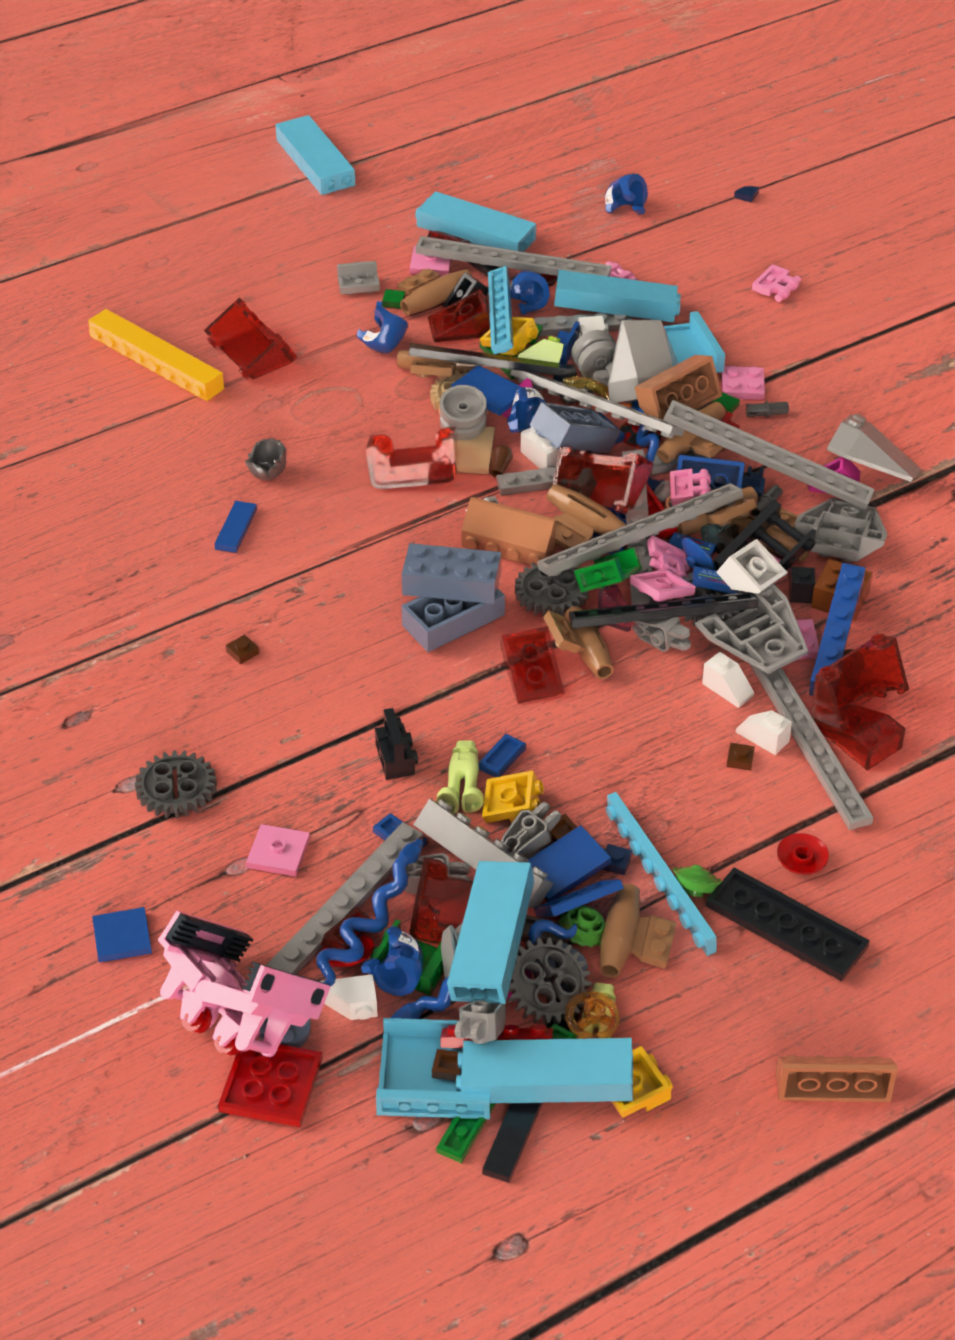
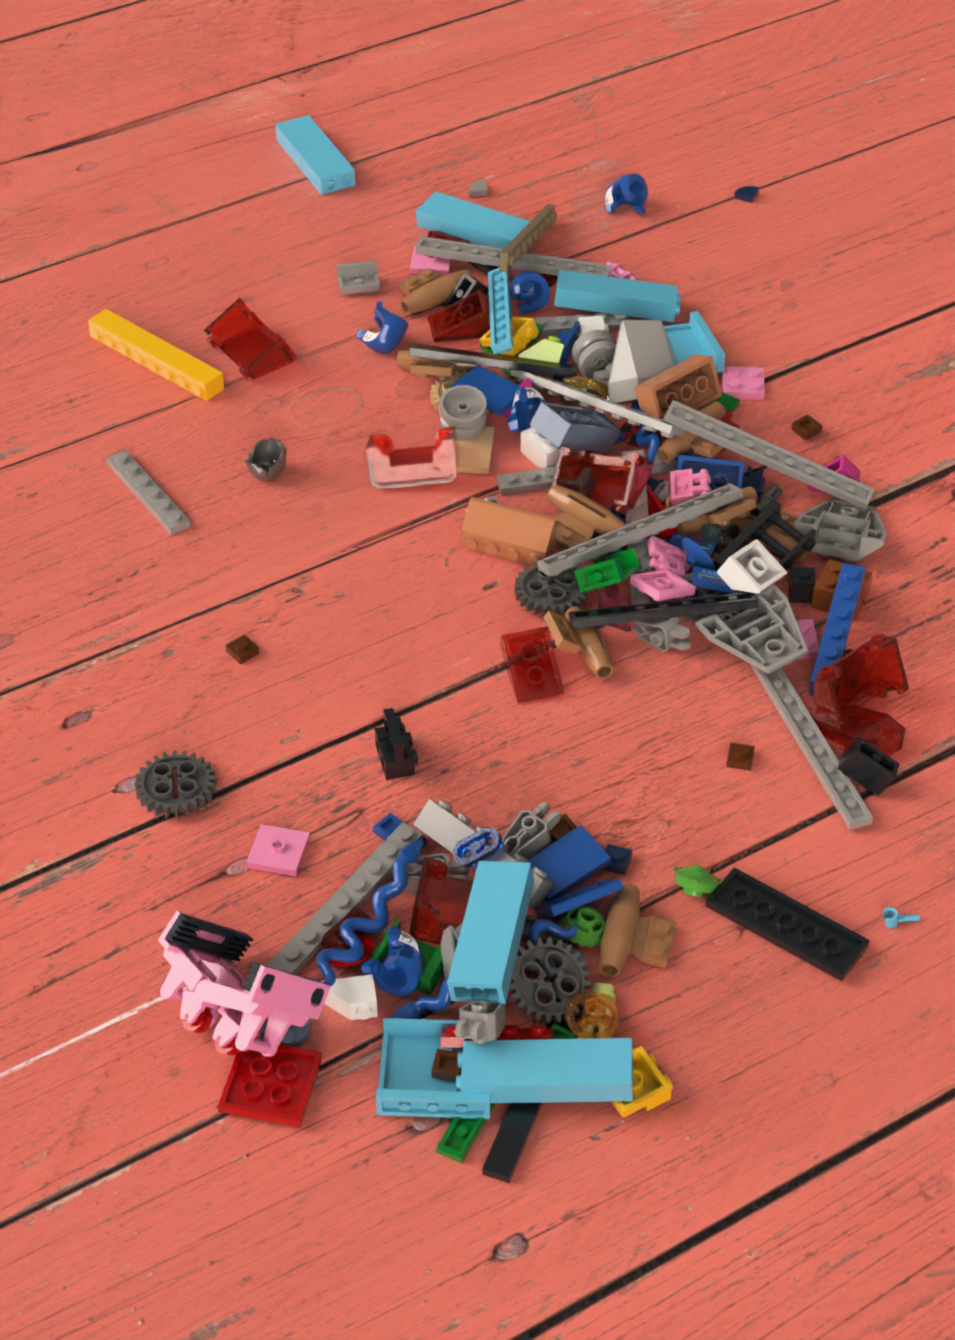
blue tile [92,907,152,963] -> none
blue tile [215,500,257,553] -> none
green tile [382,289,405,309] -> none
sand blue brick [401,543,501,604] -> none
sand blue brick [401,589,505,652] -> none
yellowish green piece [436,741,484,813] -> none
blue tile [479,734,526,778] -> none
yellow plate [482,770,544,823] -> none
reddish brown cone [490,445,513,477] -> none
medium azure plate [605,792,717,956] -> none
white slope [702,652,754,708] -> none
white slope [736,710,792,755] -> none
dark grey axle [746,401,789,418] -> none
bright pink plate [752,264,801,302] -> none
nougat slope [776,1055,898,1102] -> none
red dish [777,833,829,875] -> none
light grey wedge [826,414,921,482] -> none
none -> light grey plate [107,450,191,535]
none -> clear blue plate [453,827,503,867]
none -> light grey tile [469,179,488,197]
none -> dark tan plate [499,204,557,273]
none -> reddish brown plate [791,415,822,440]
none -> black brick [837,736,899,796]
none -> medium azure hand [883,907,920,928]

